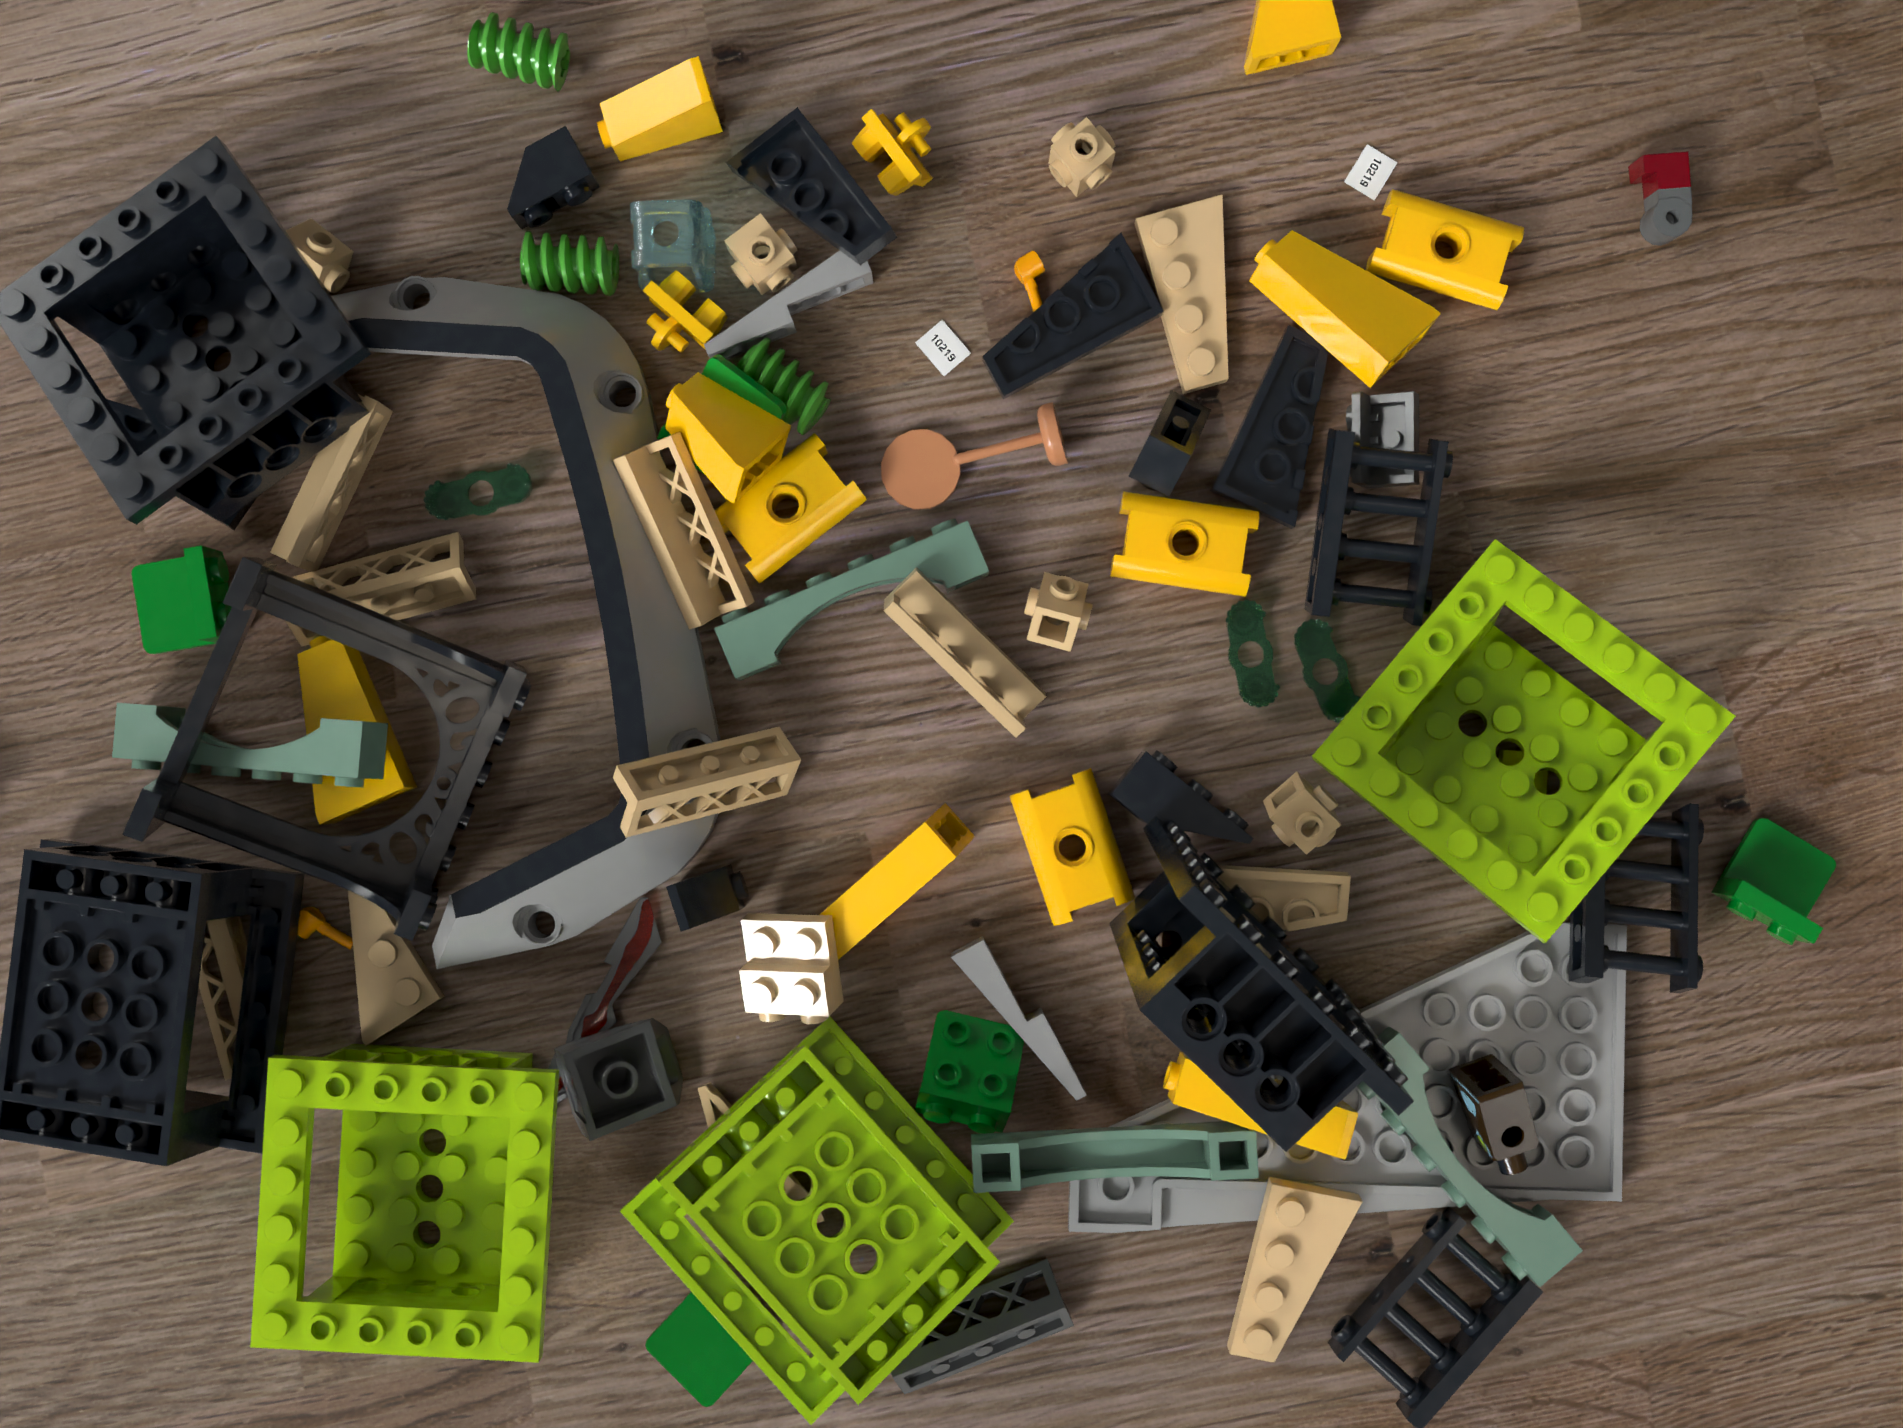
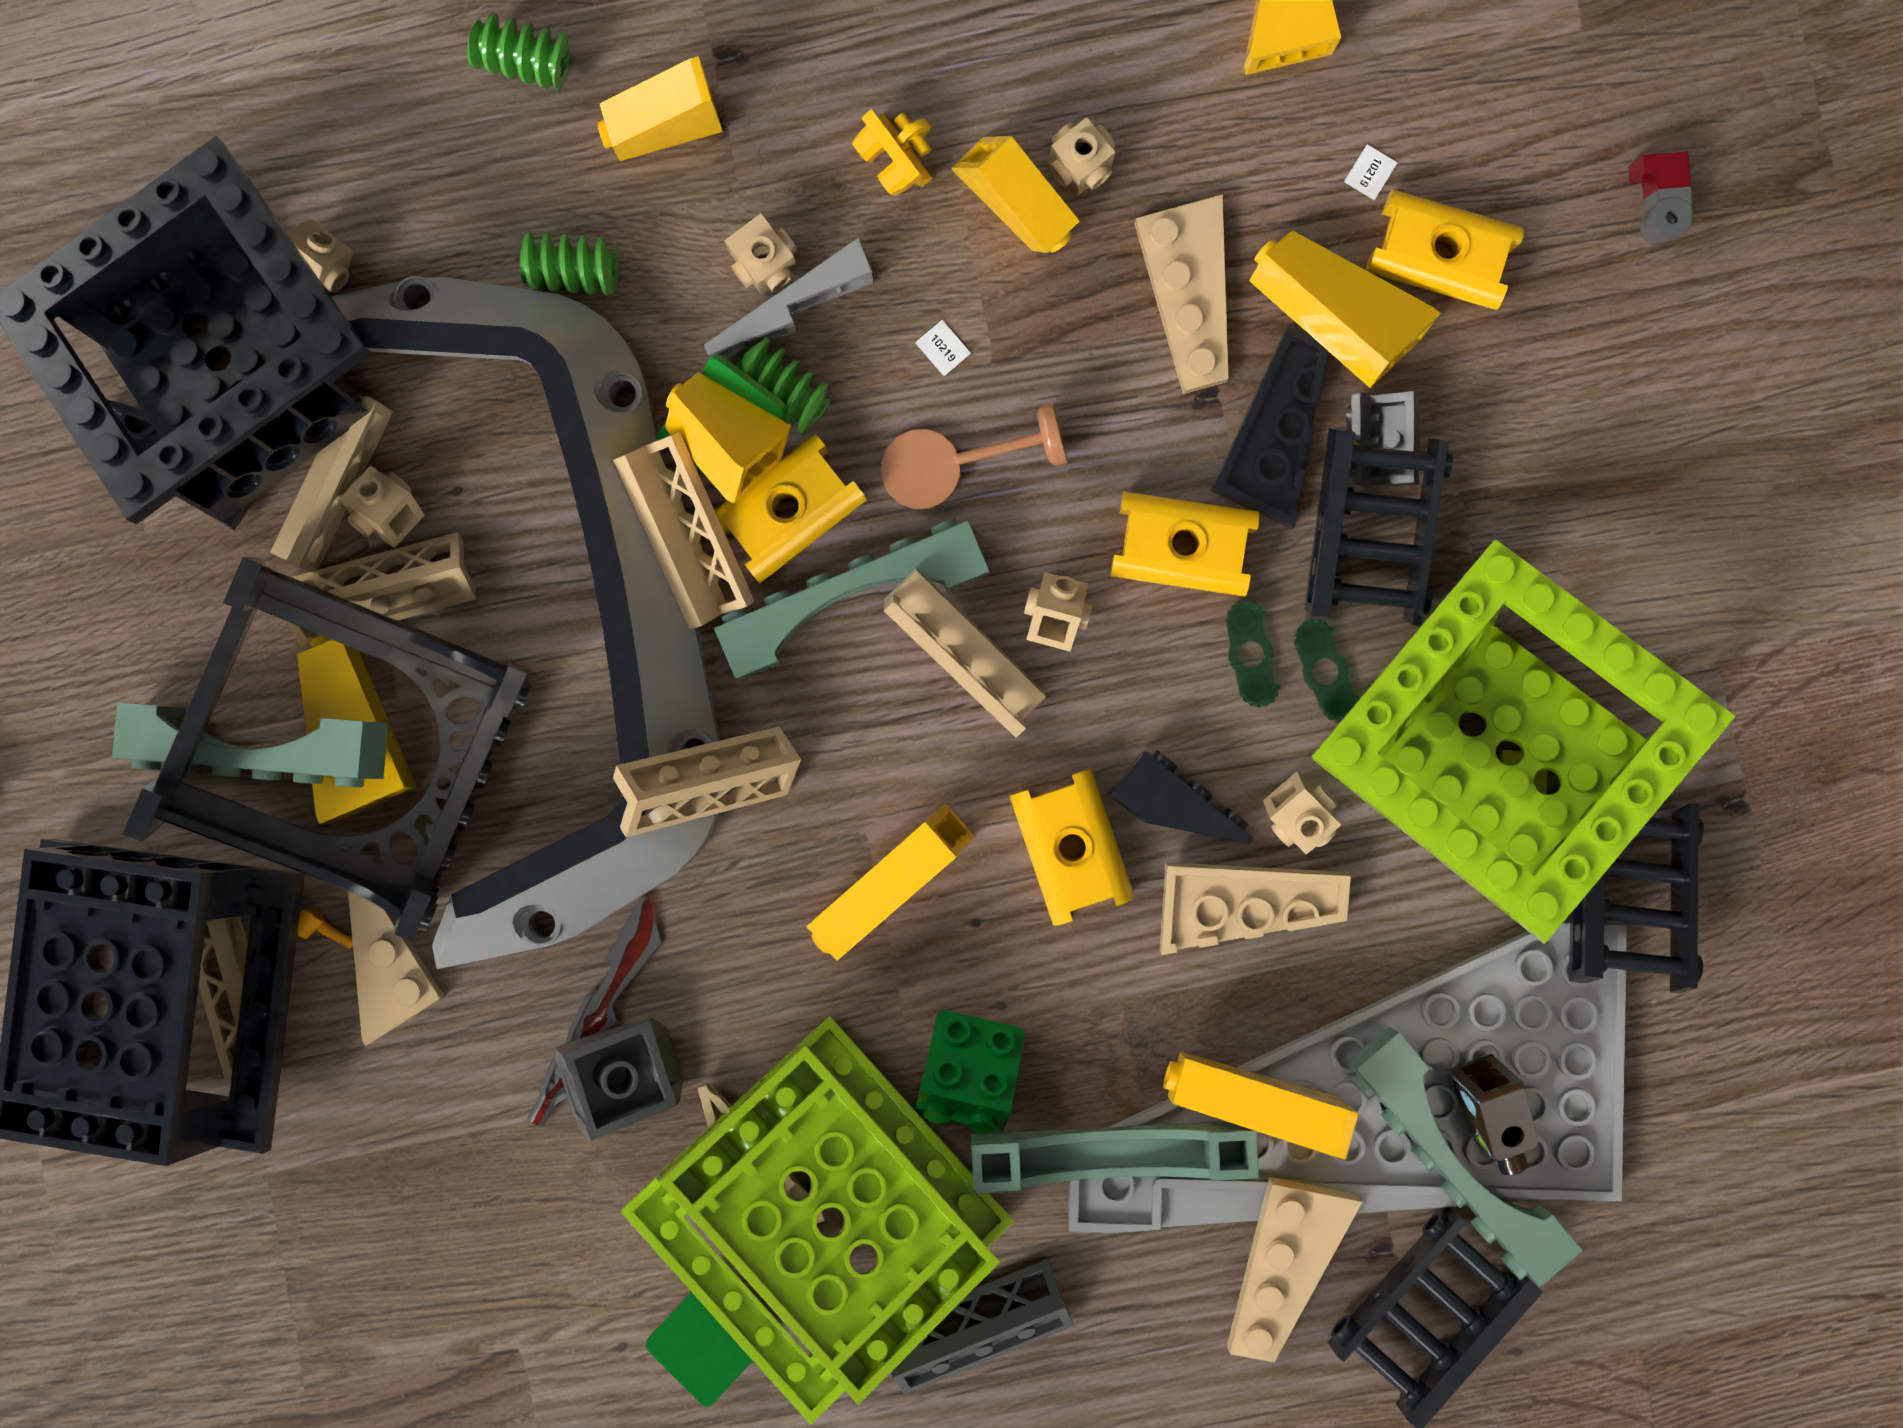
green bracket [131,545,232,654] -> none
lime plate [250,1044,559,1363] -> none
clear green piece [423,463,533,520] -> none
black slope [507,126,600,230] -> none
clear light blue piece [630,200,716,292] -> none
yellow hips [643,270,728,353] -> none
black slope [666,864,749,932] -> none
black wing [726,107,897,266] -> none
plate [739,913,844,1024] -> none
light grey slope [951,936,1087,1101] -> none
black wing [982,233,1164,399] -> none
light orange hand [1014,251,1045,312] -> none
black plate [1109,816,1414,1152] -> none
black slope [1129,390,1211,496] -> none
green bracket [1711,818,1836,945] -> none
none -> tan brick [339,466,425,548]
none -> yellow slope [951,136,1080,253]

